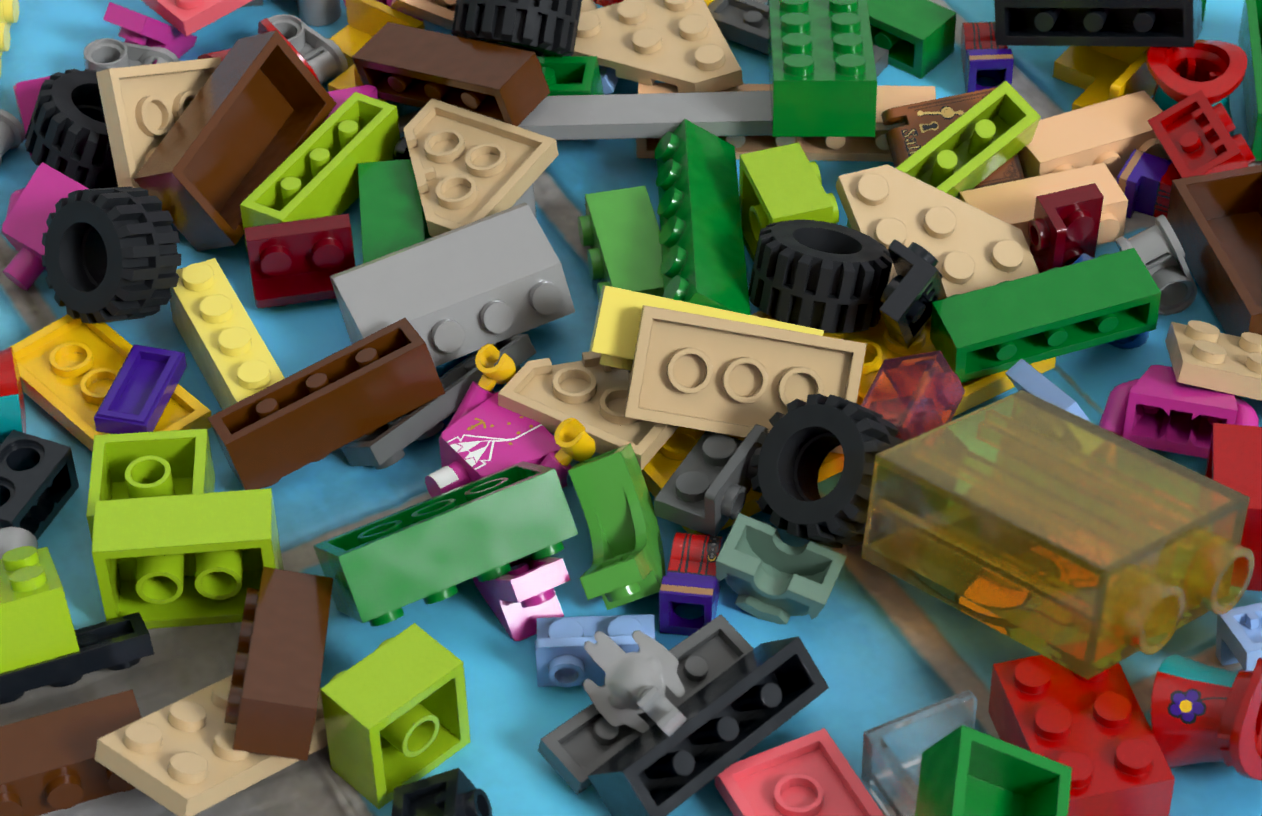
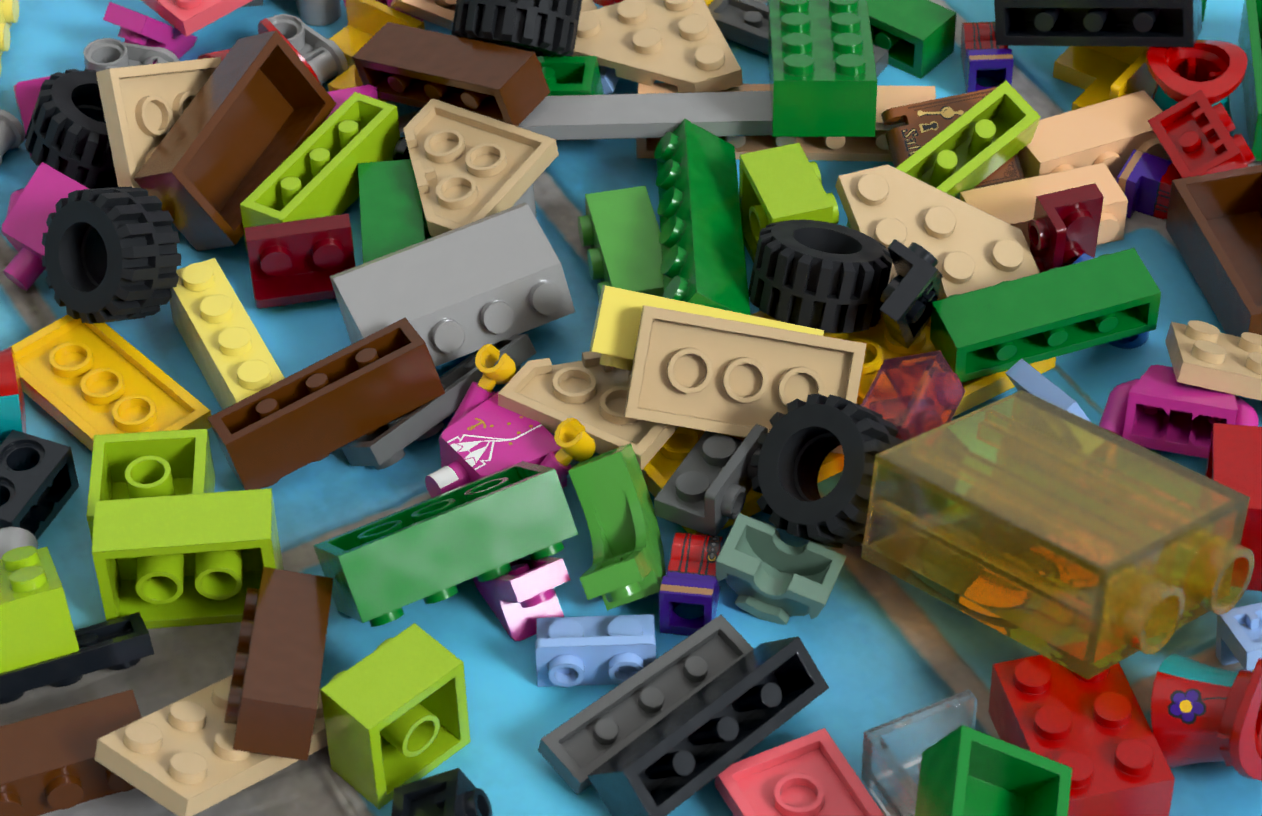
dark purple tile [94,344,187,434] -> none
light grey piece [583,630,688,737] -> none
light grey piece [1115,214,1197,316] -> none

